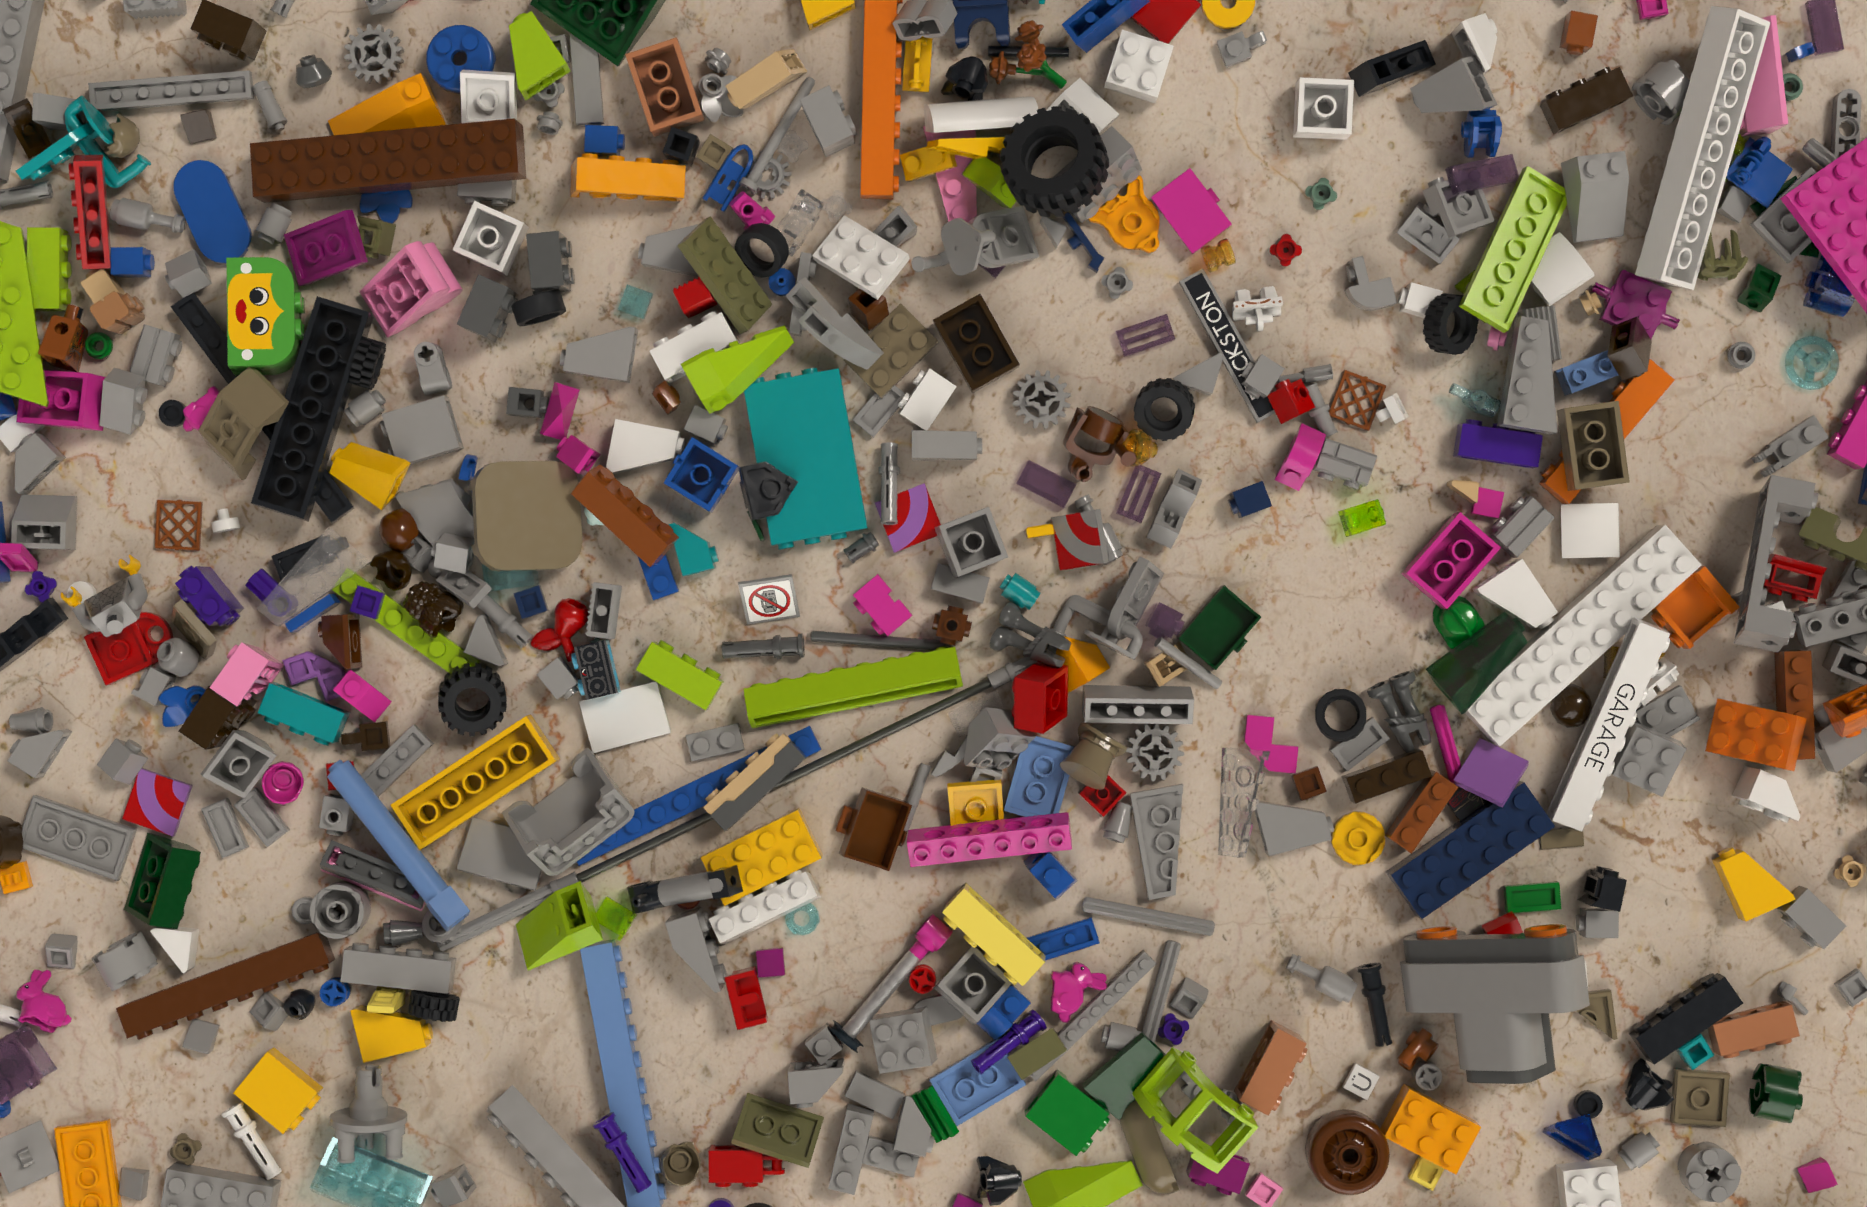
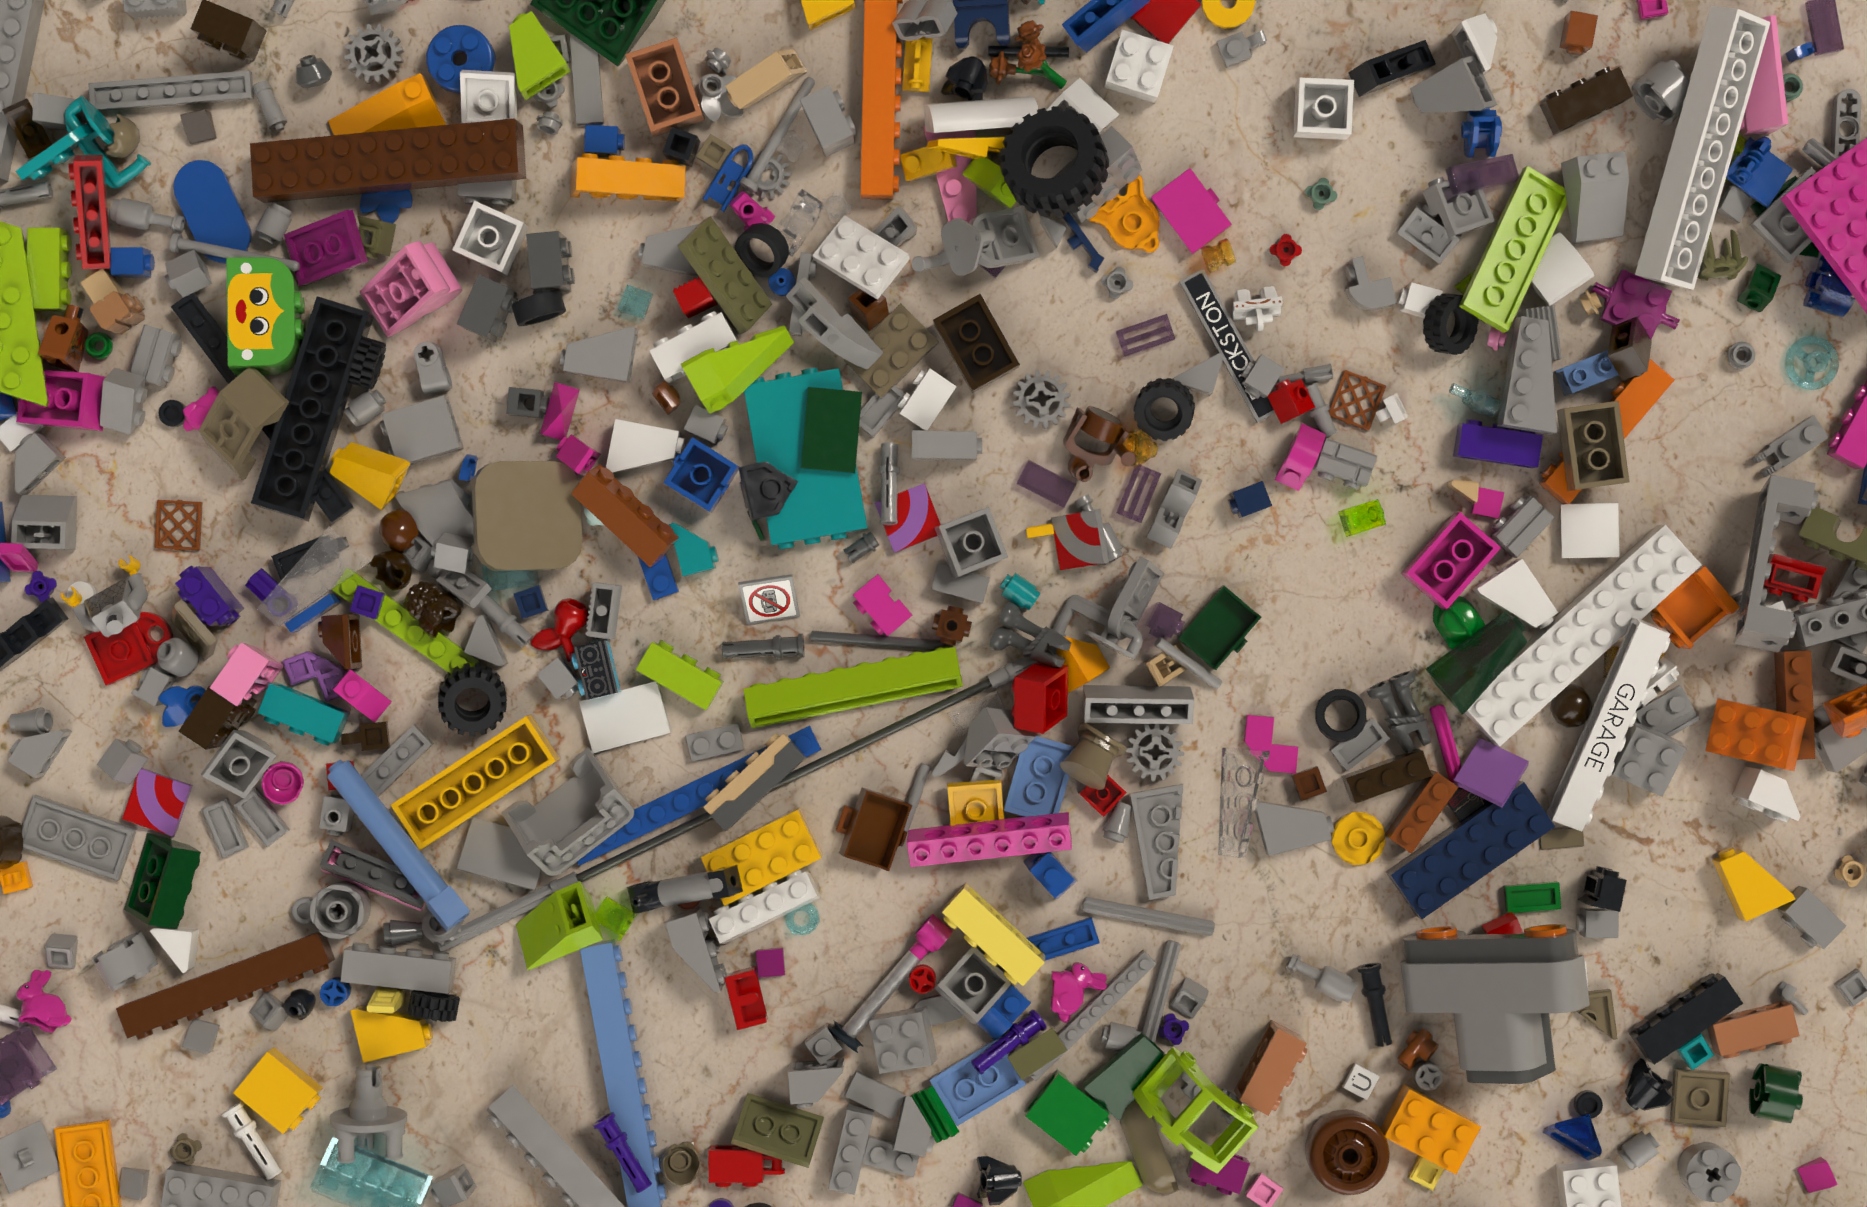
white tile [211,508,240,533] -> none
none -> light grey bar [169,233,300,272]
none -> dark green tile [801,387,862,473]

